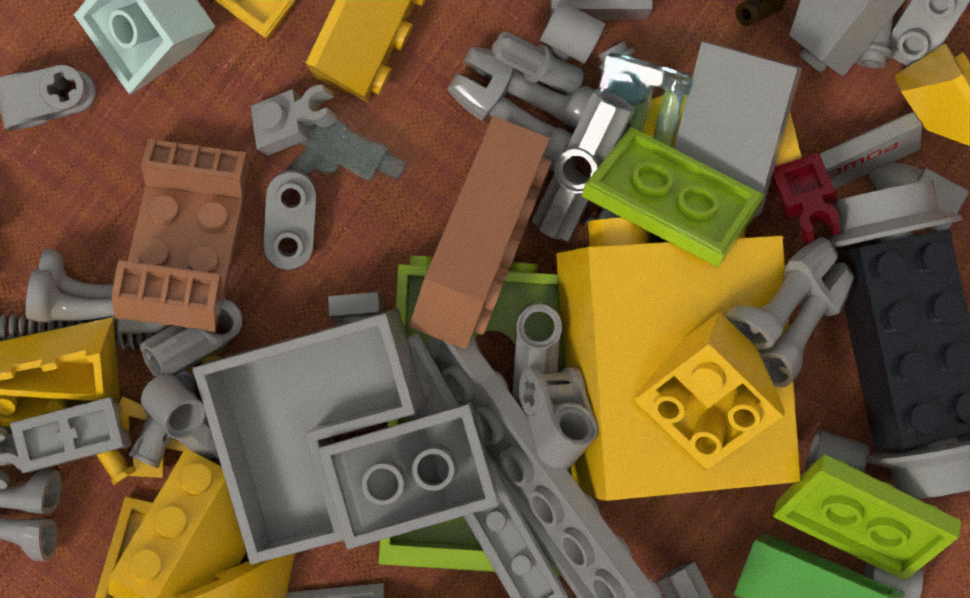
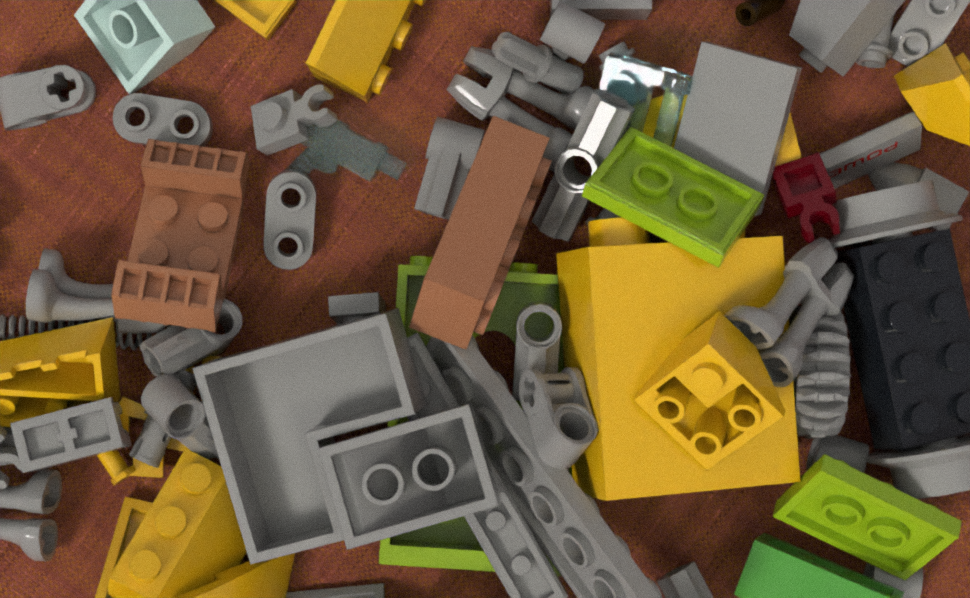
none -> light grey plate [113,93,213,147]
none -> light grey piece [414,116,485,220]
none -> light grey gear [789,306,851,439]

